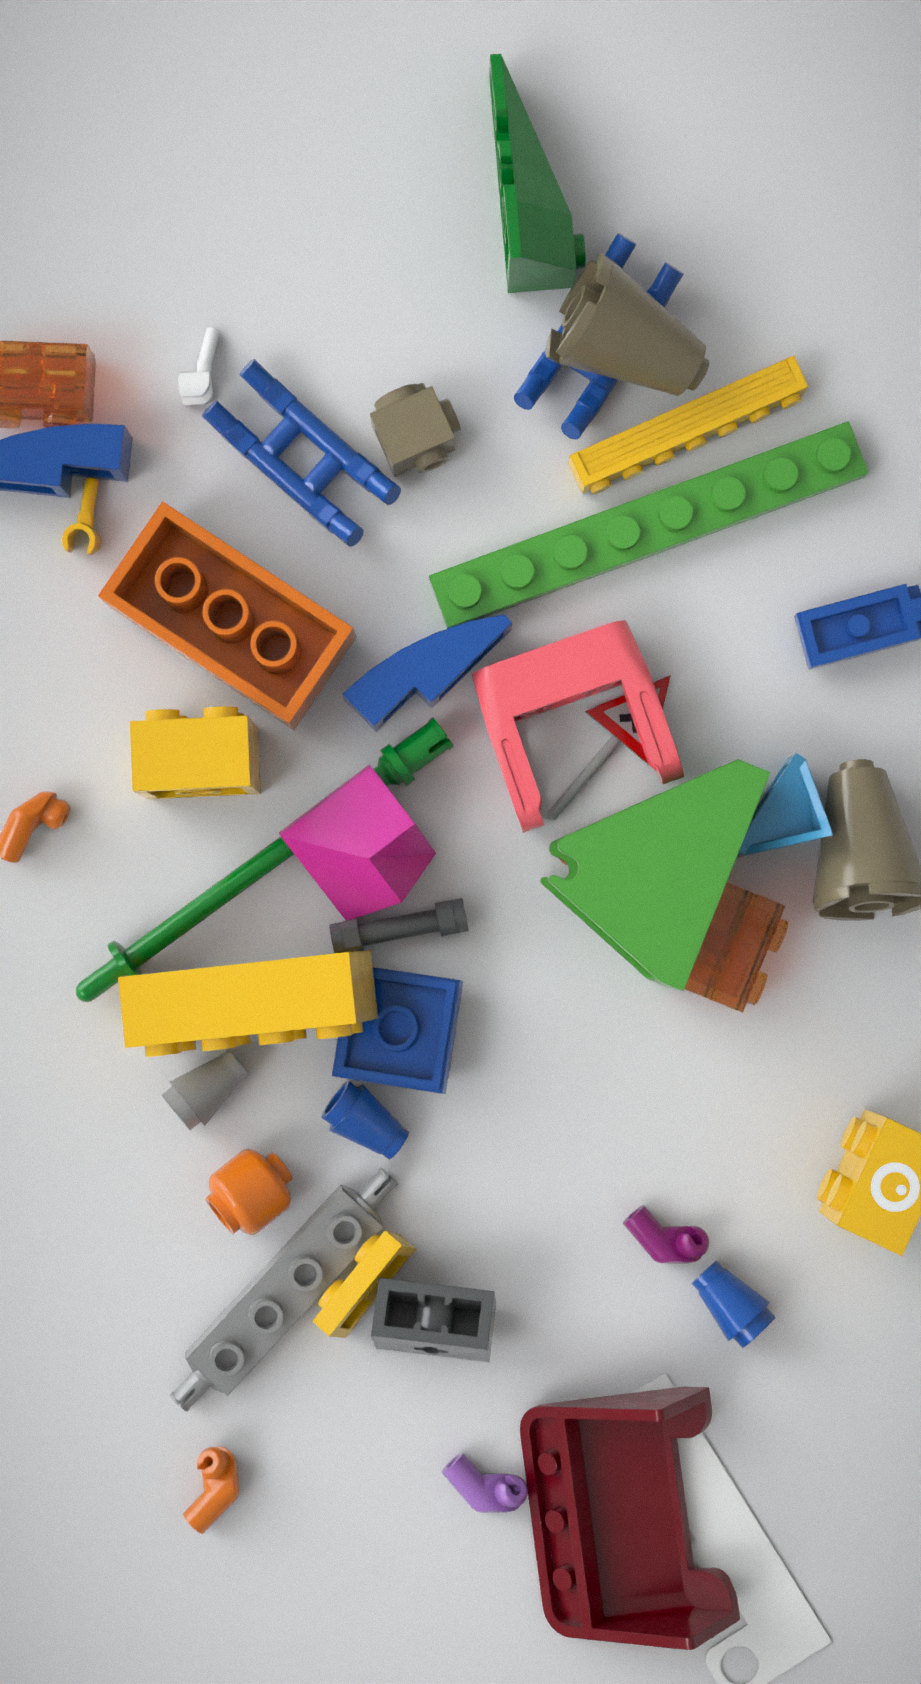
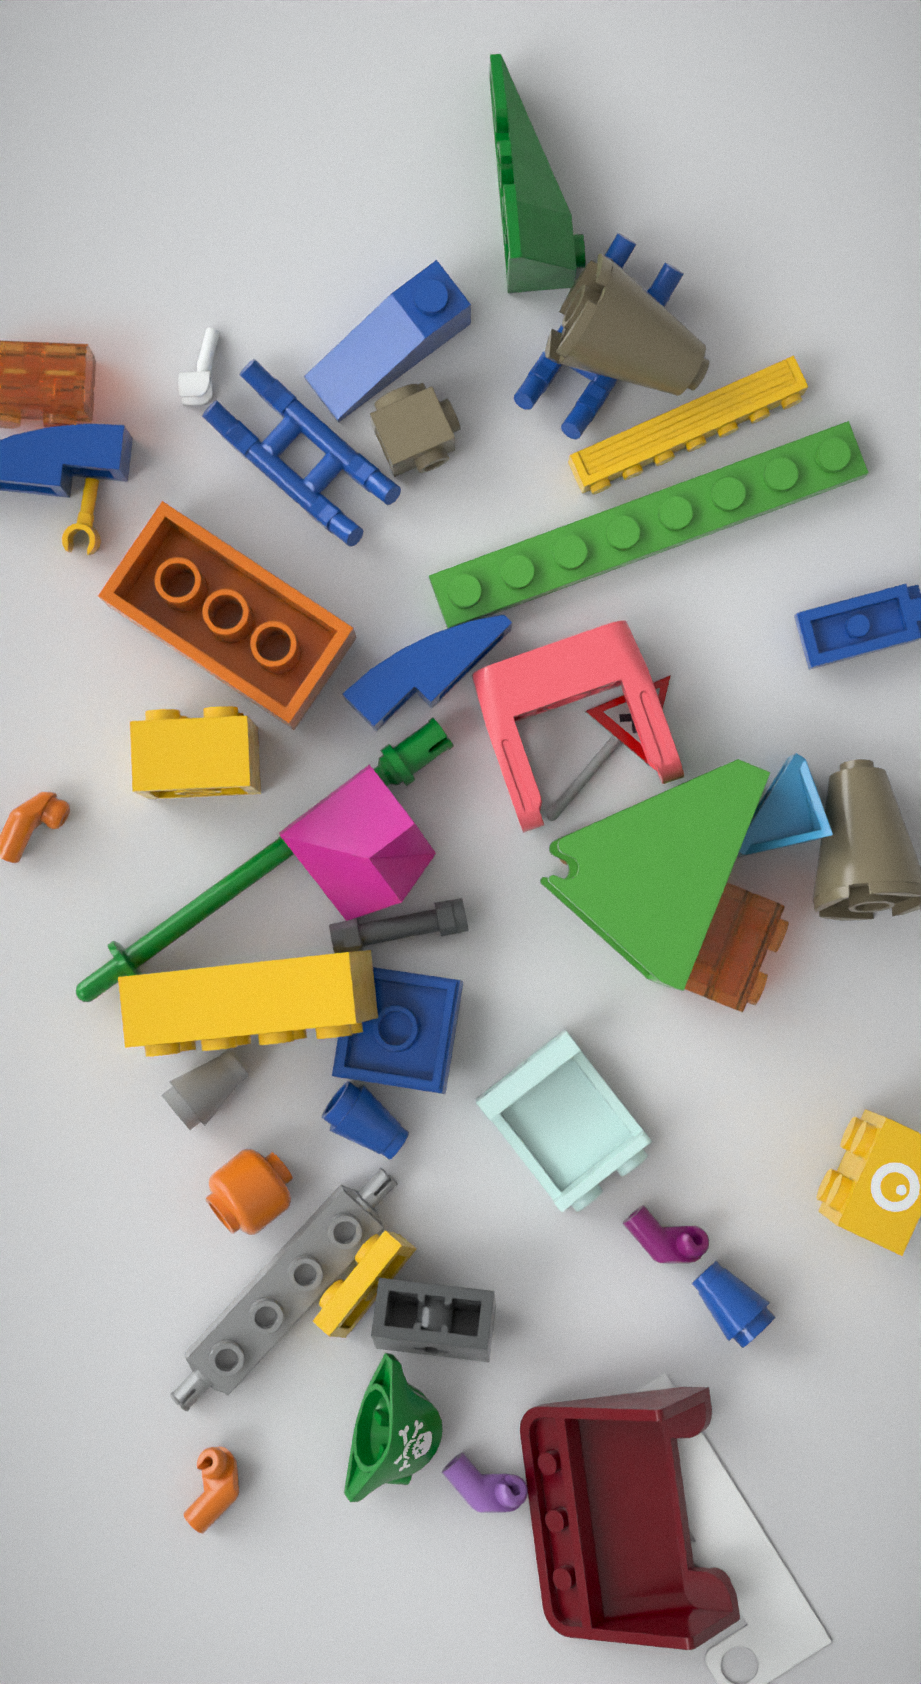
none -> slope [304,260,471,423]
none -> green hat [344,1352,443,1502]
none -> light aqua panel [476,1030,652,1212]

